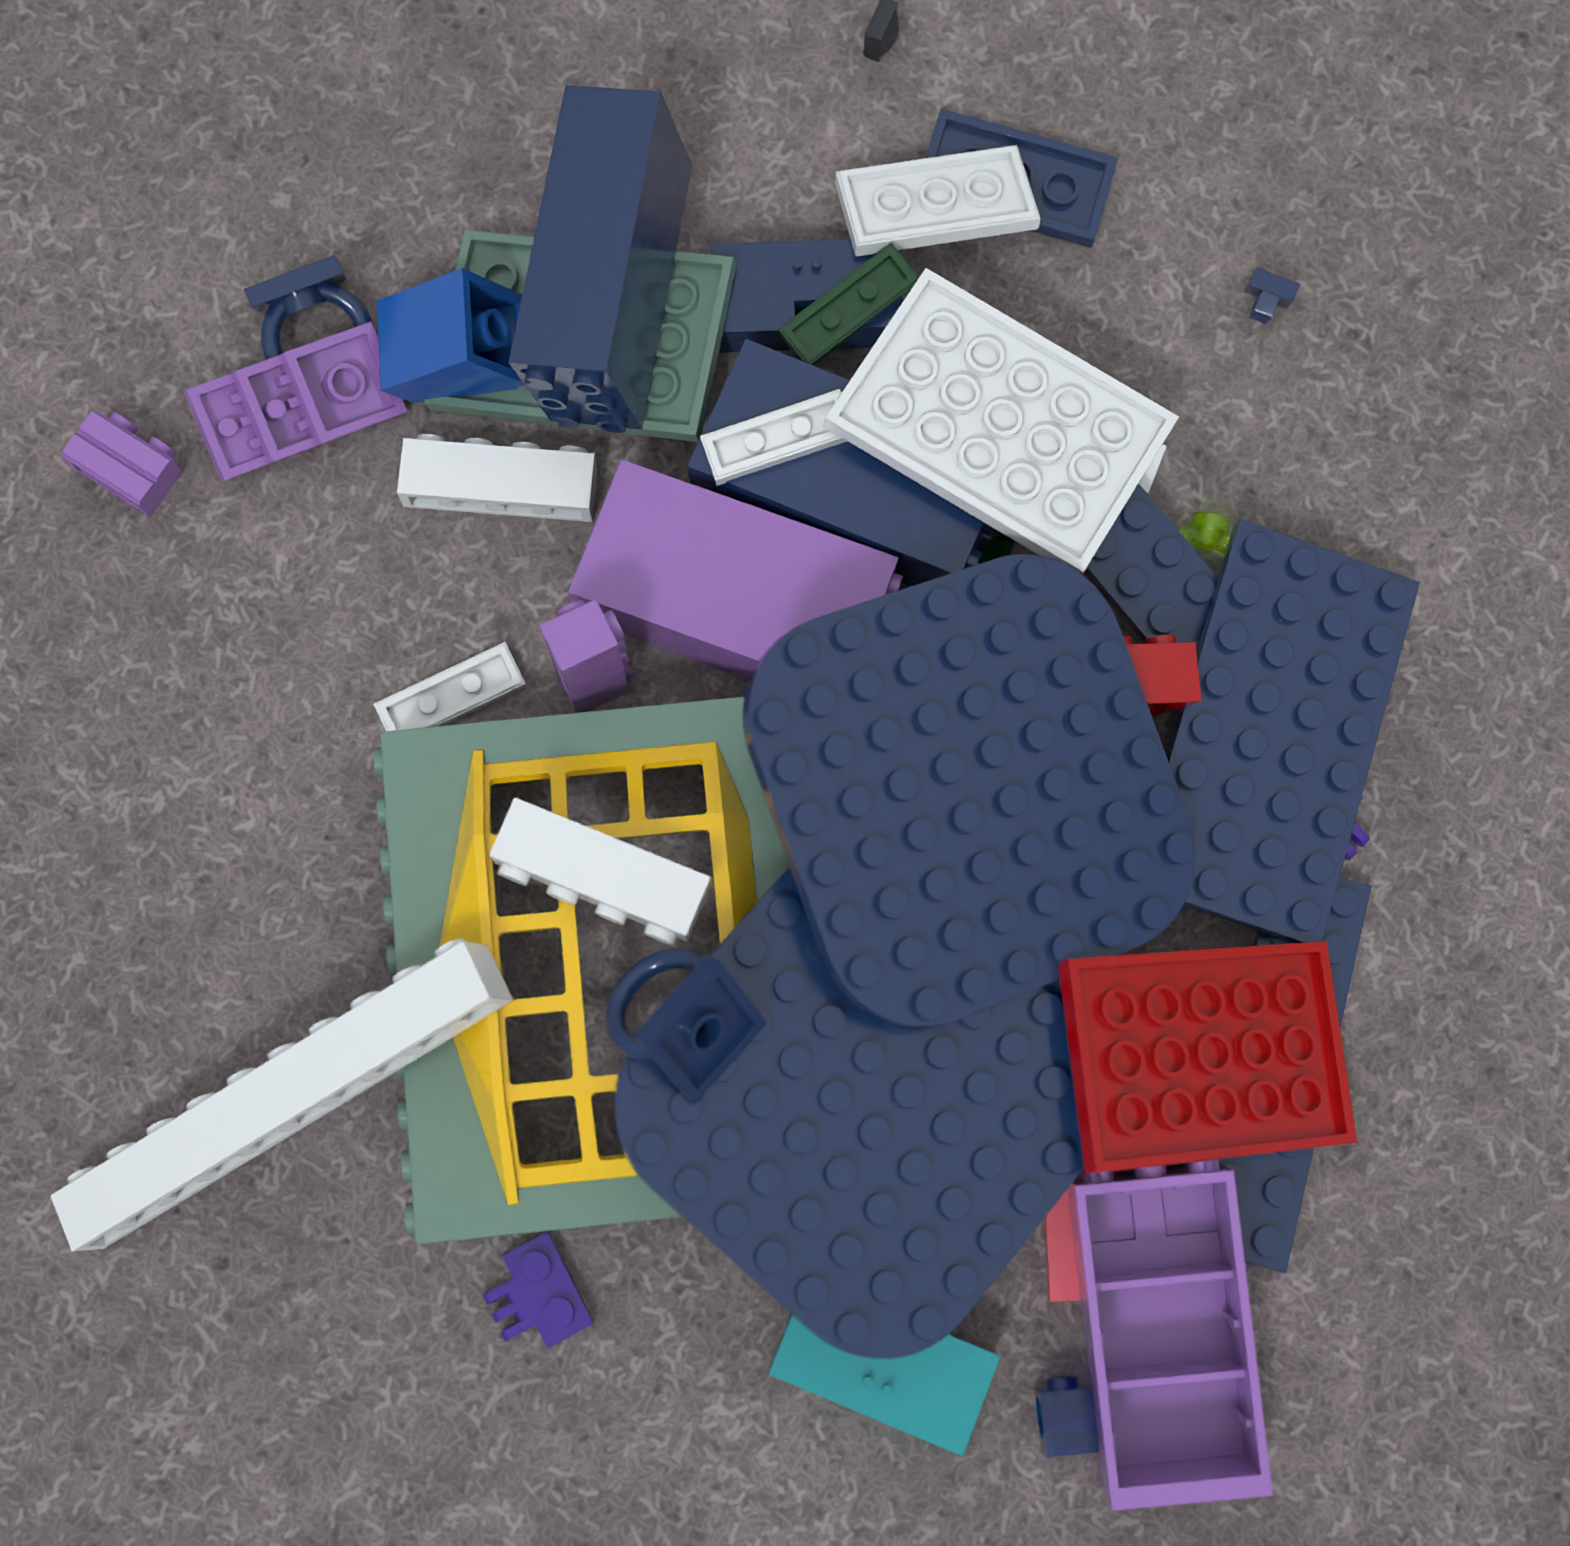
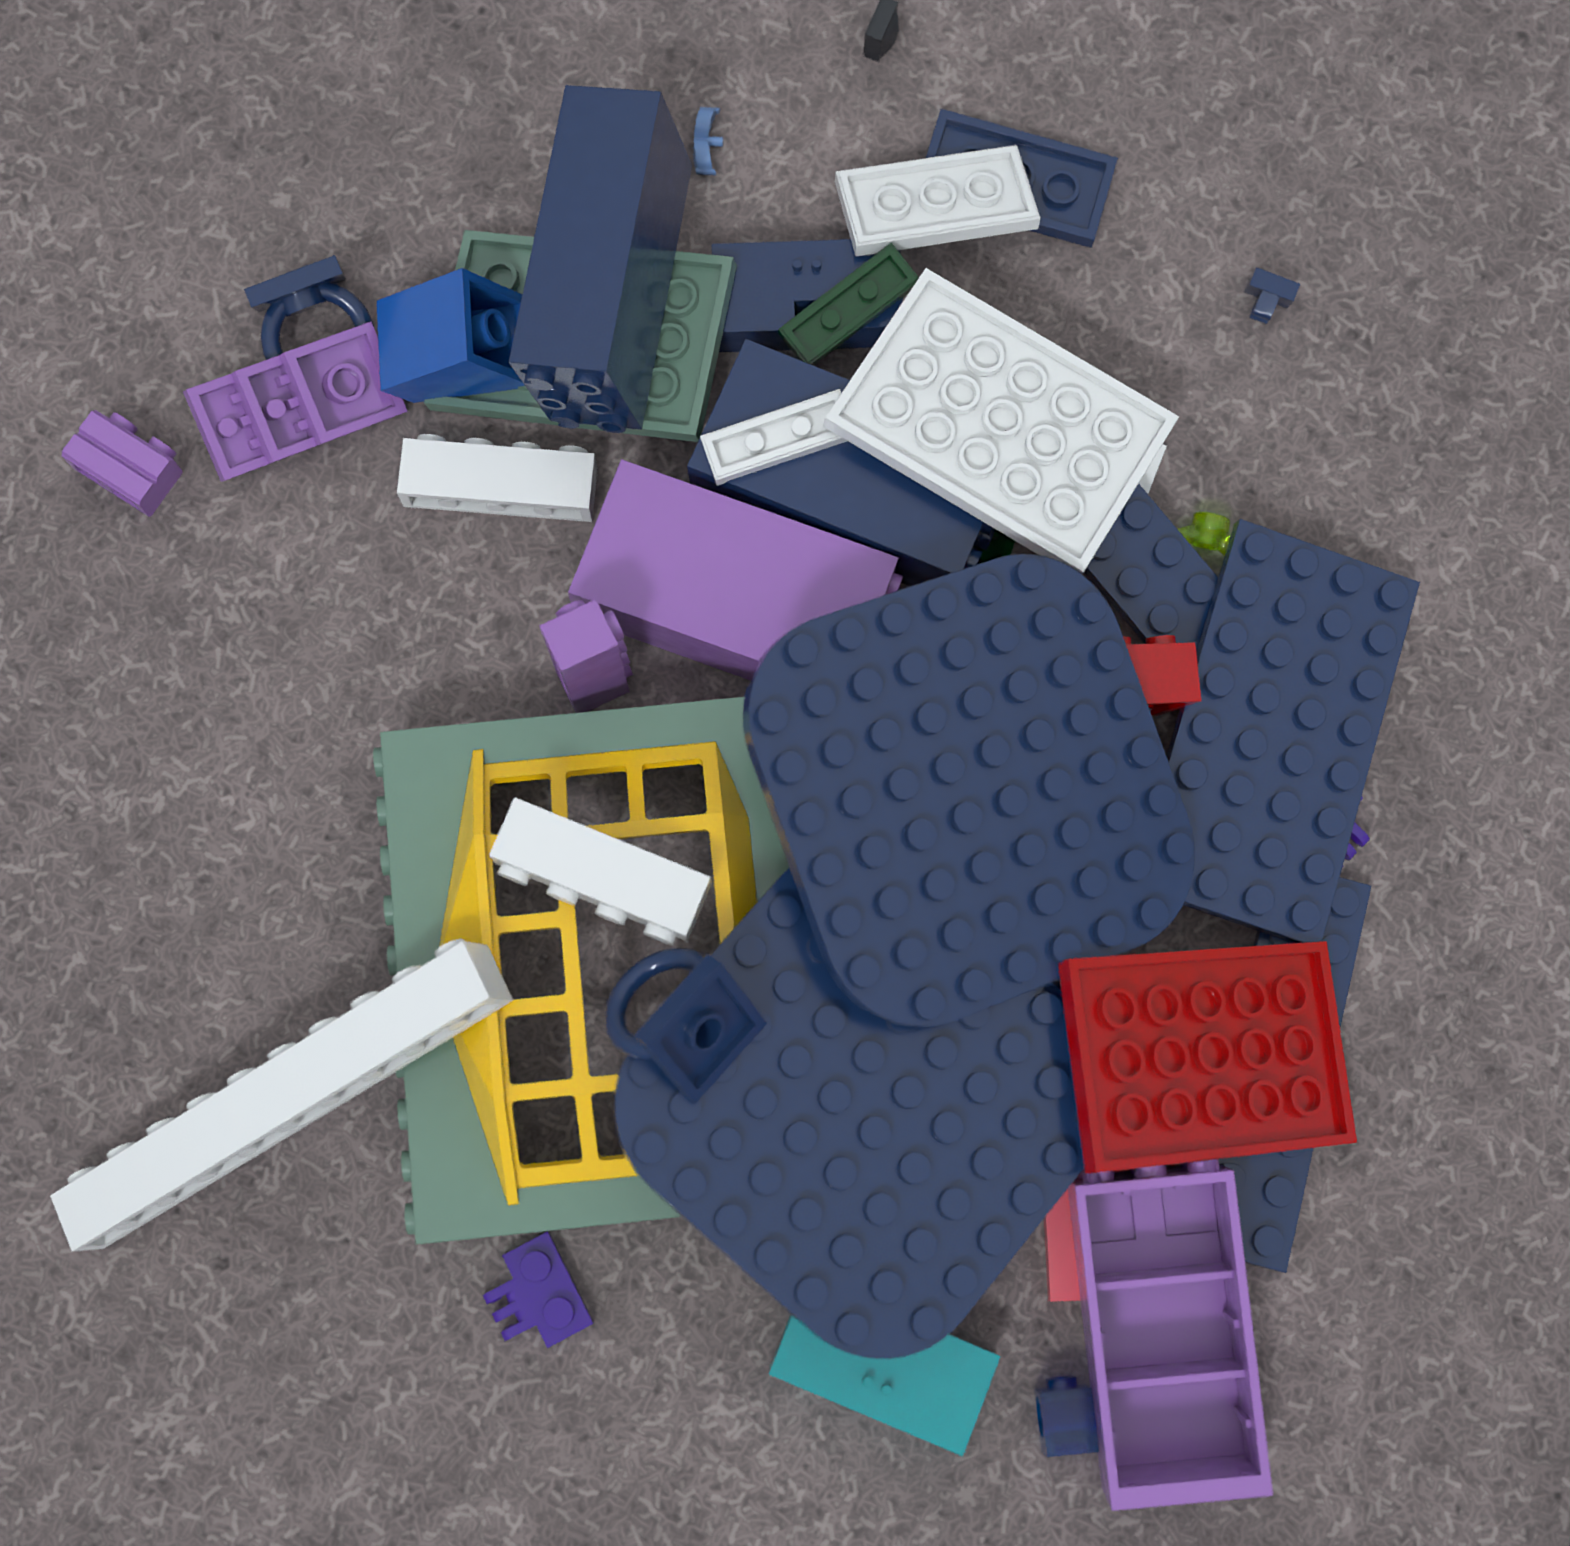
white tile [374,642,527,731] -> none
none -> medium blue piece [693,107,723,175]

